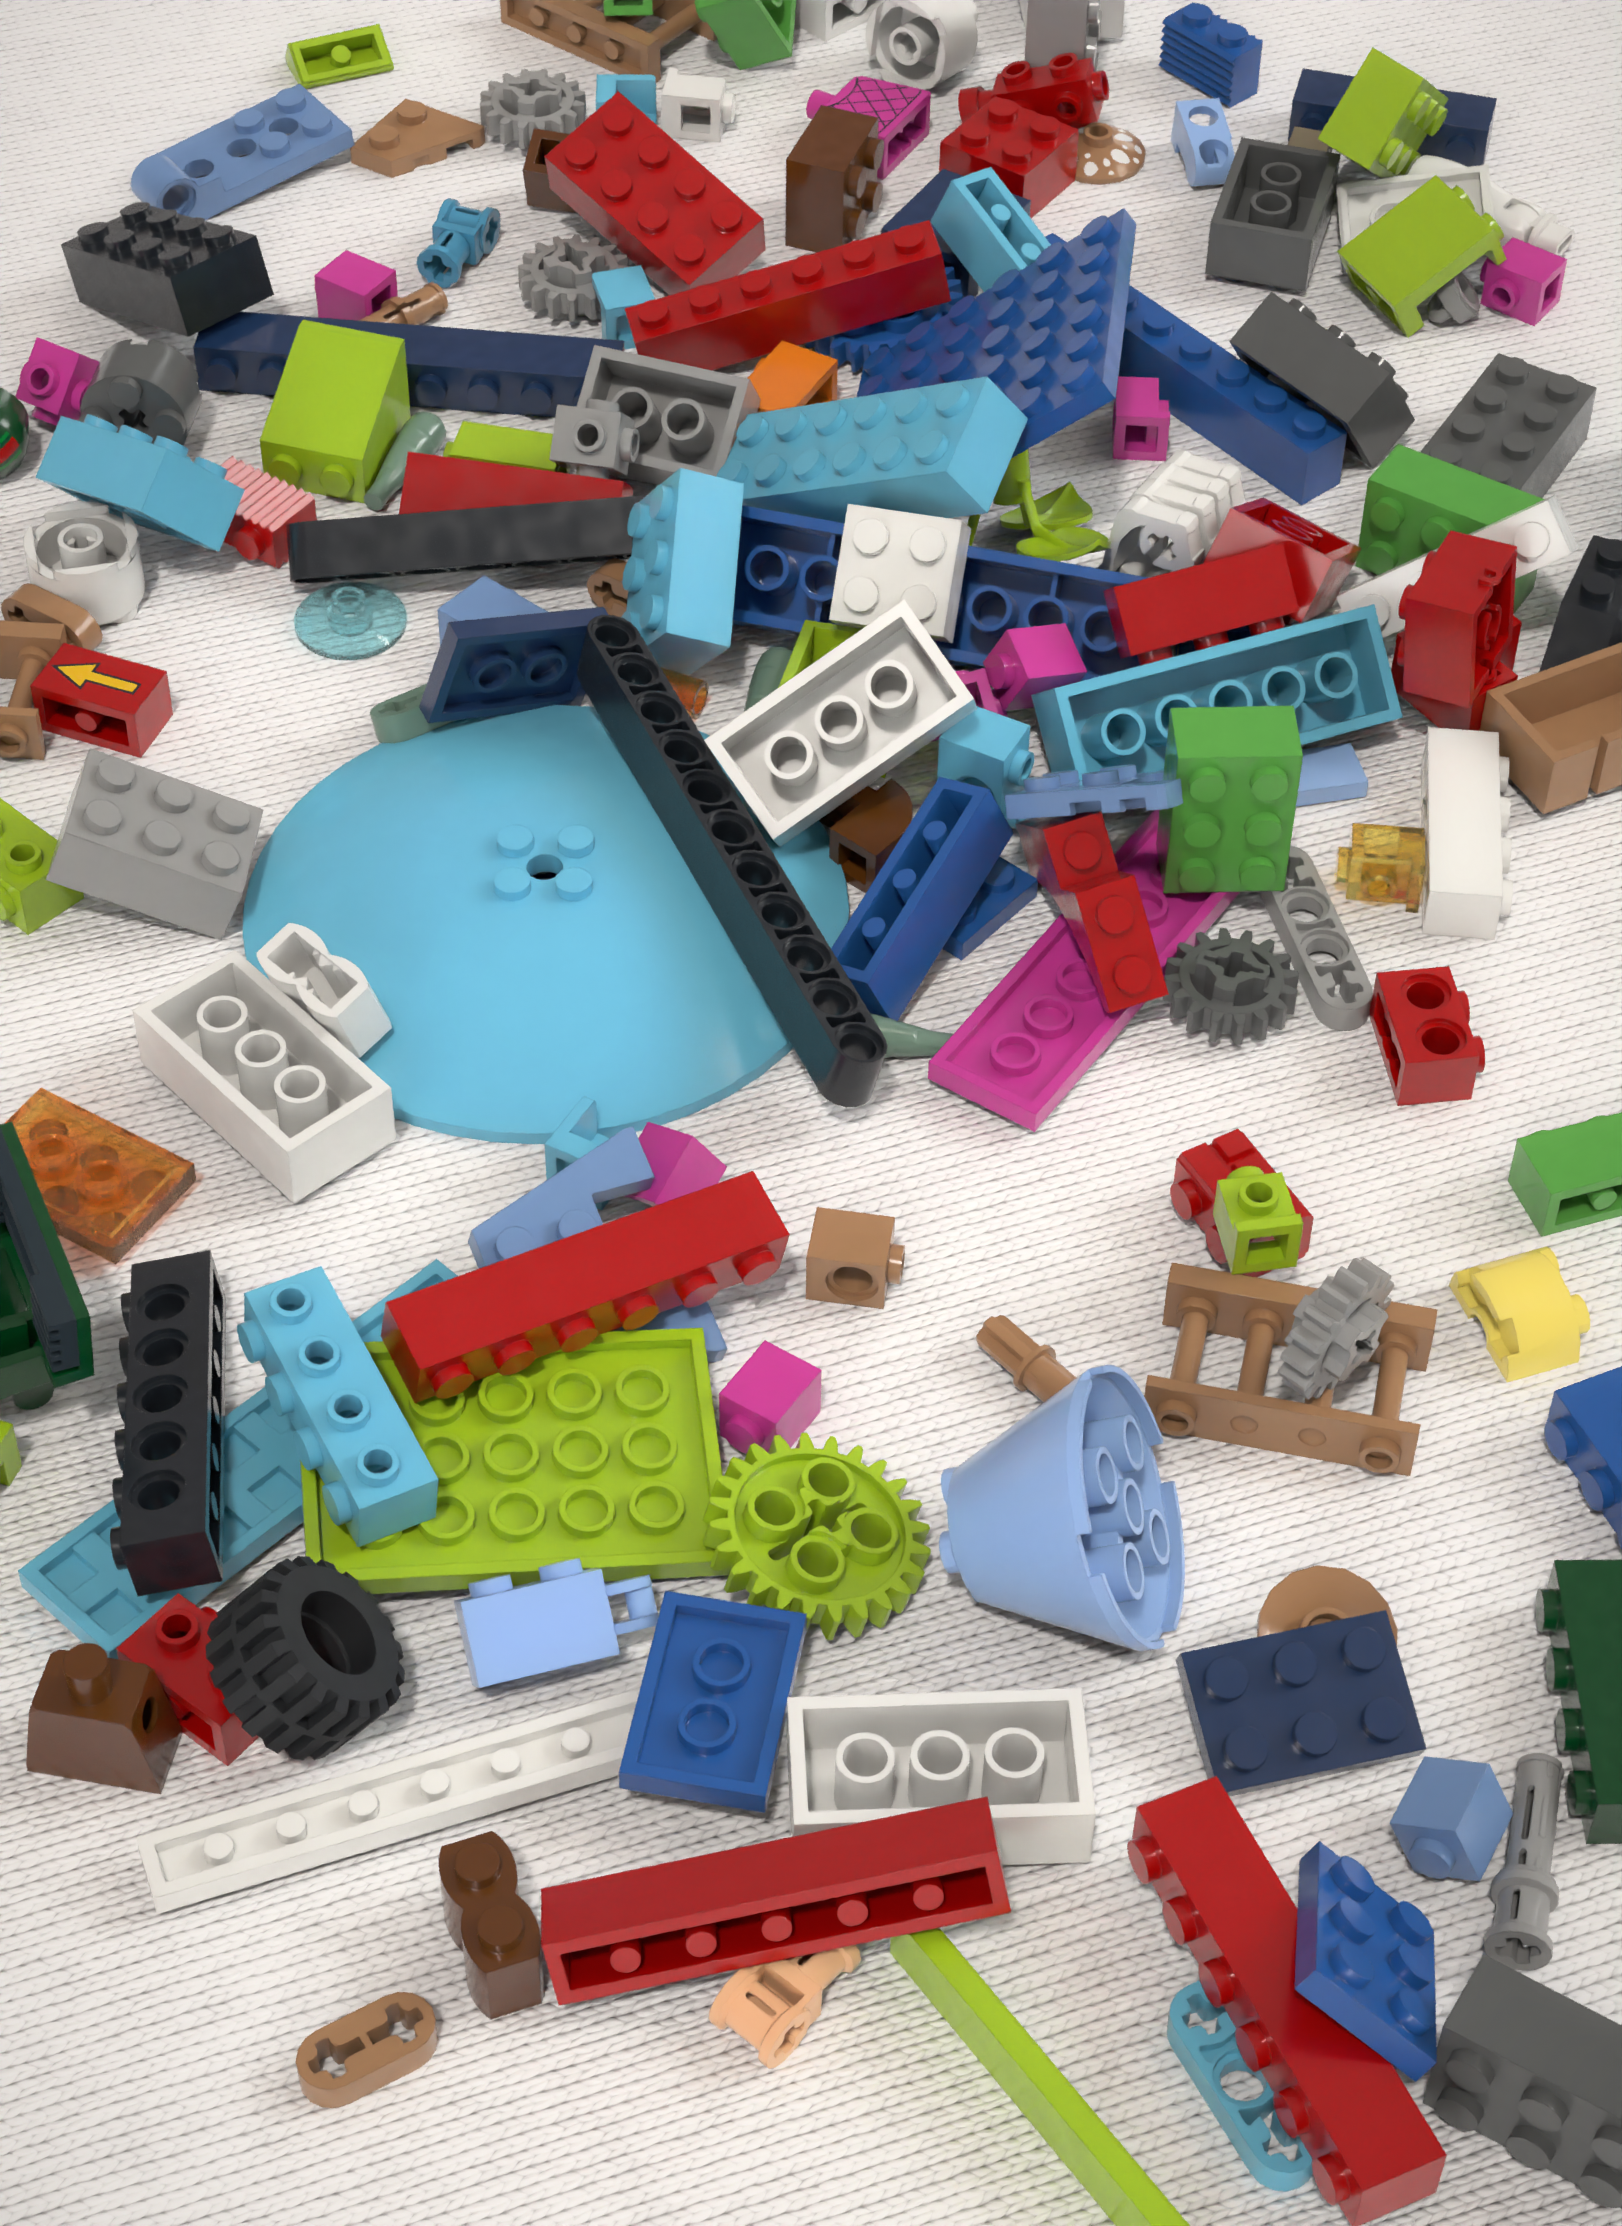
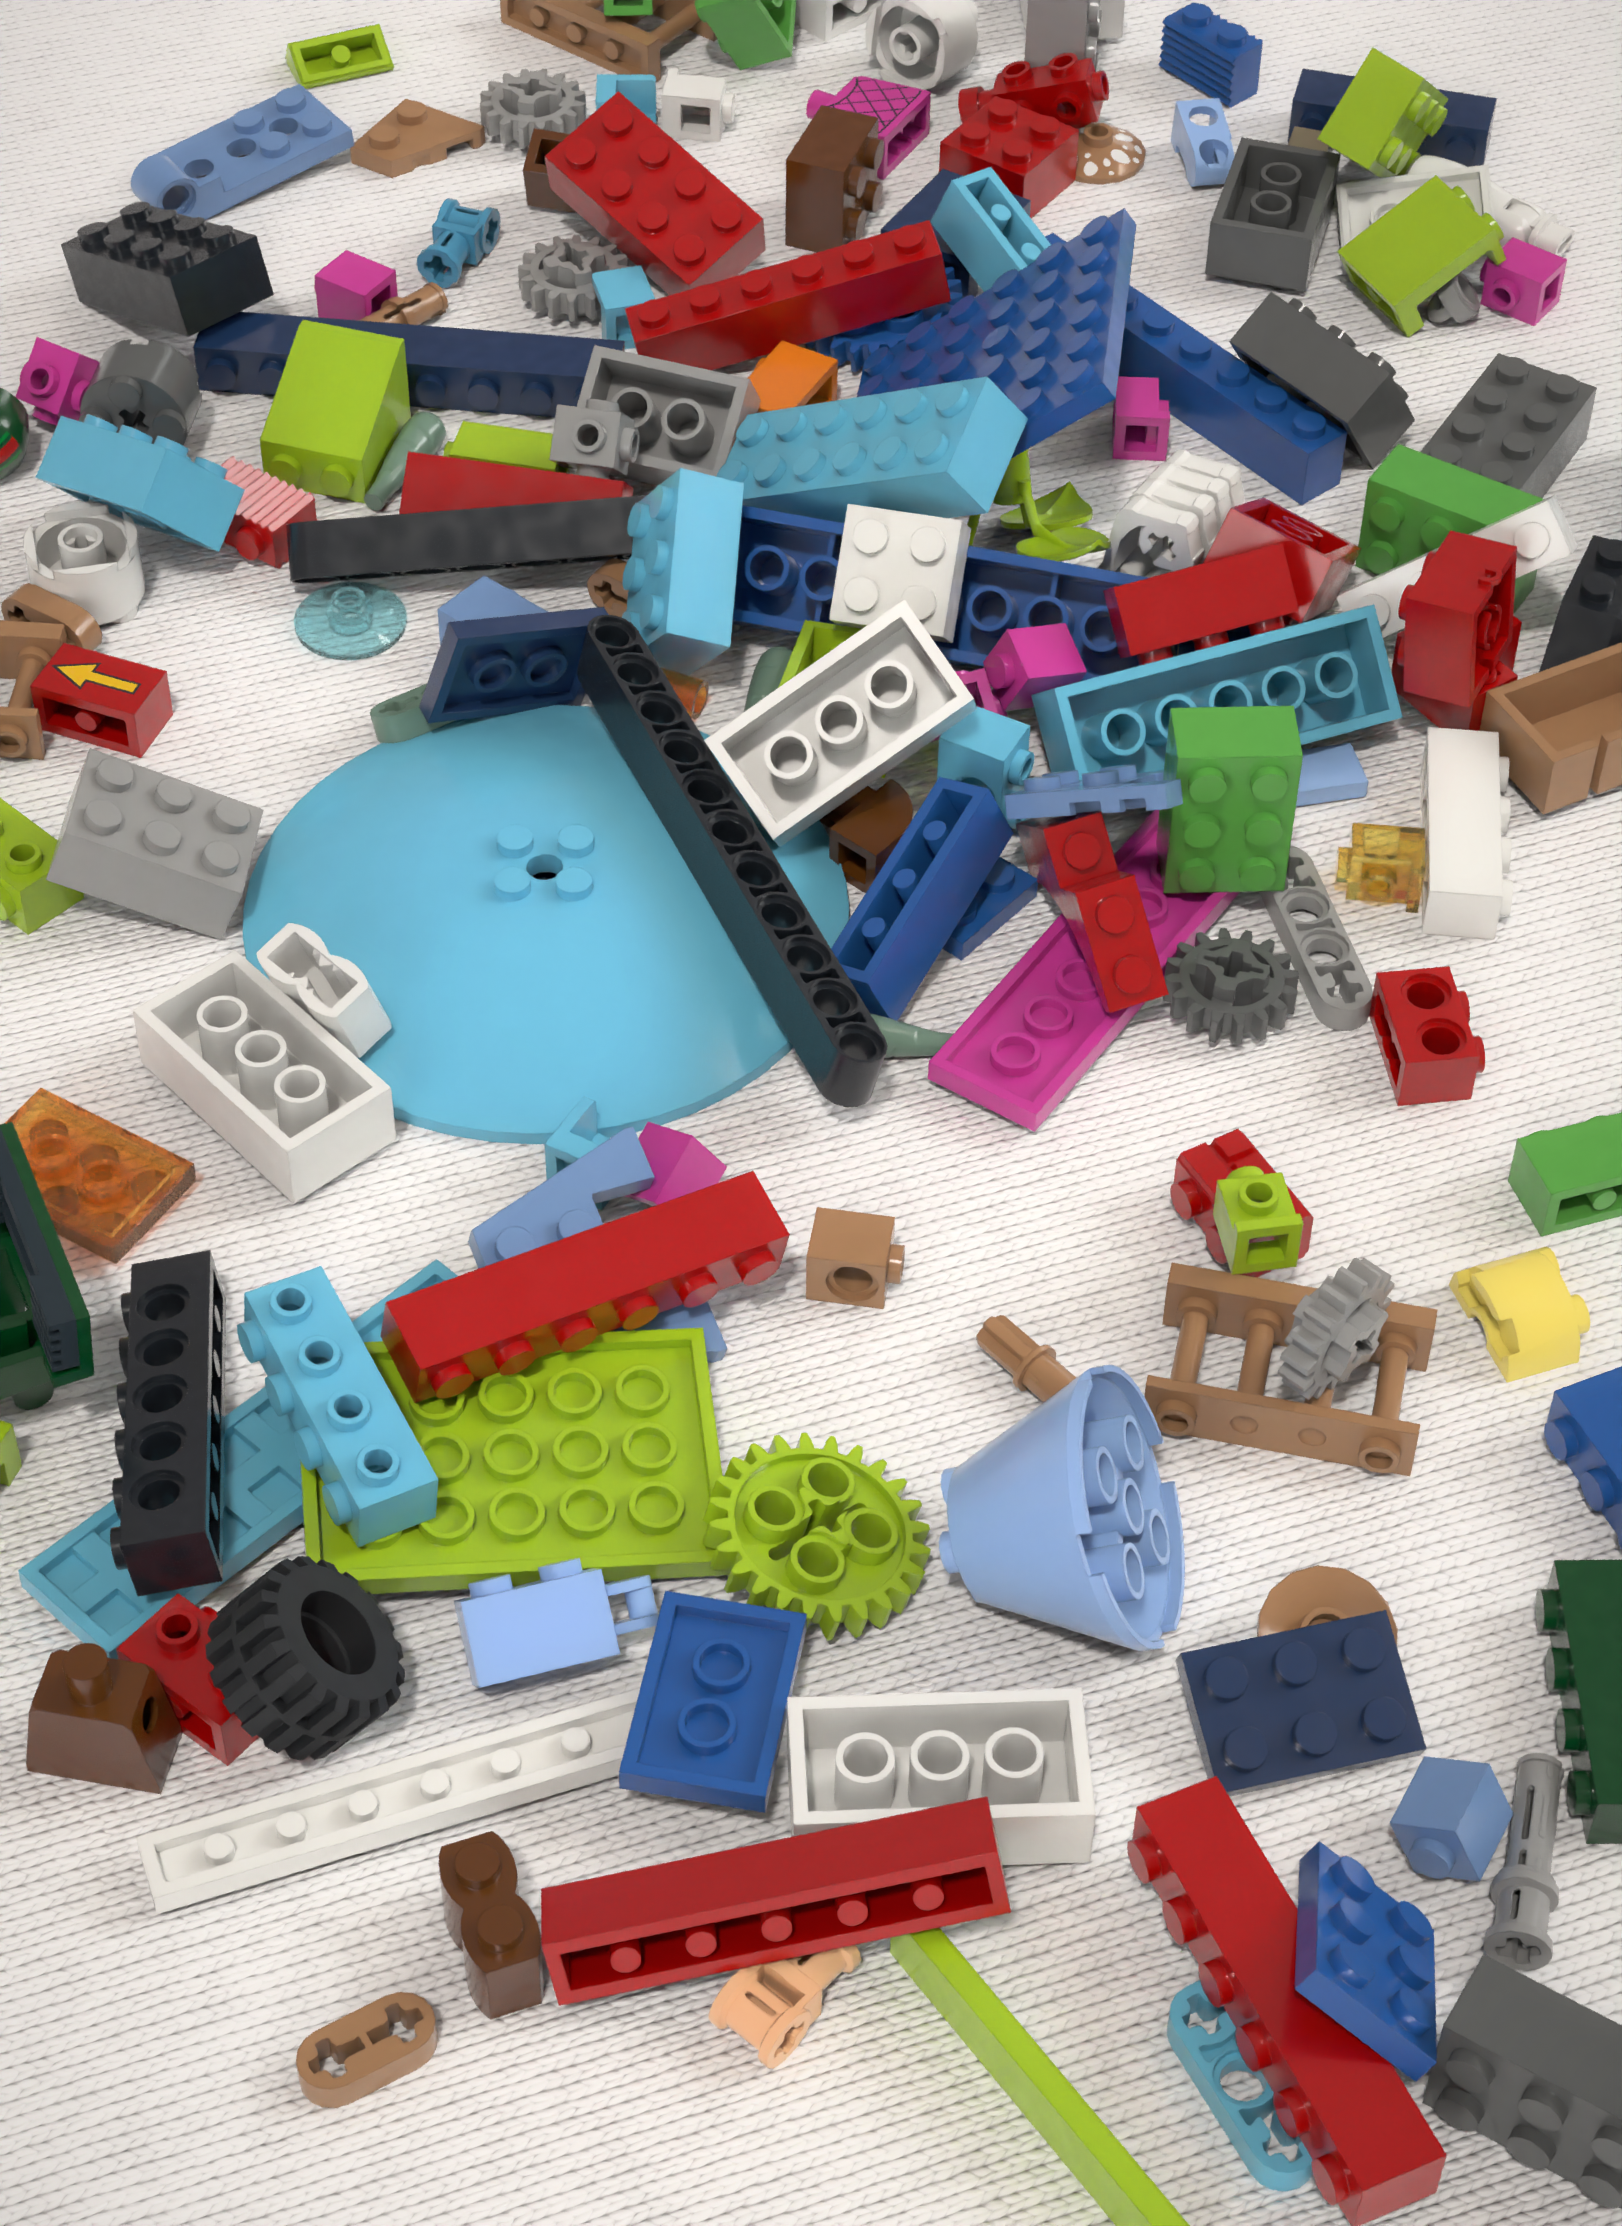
dark pink brick [719,1340,822,1454] -> none

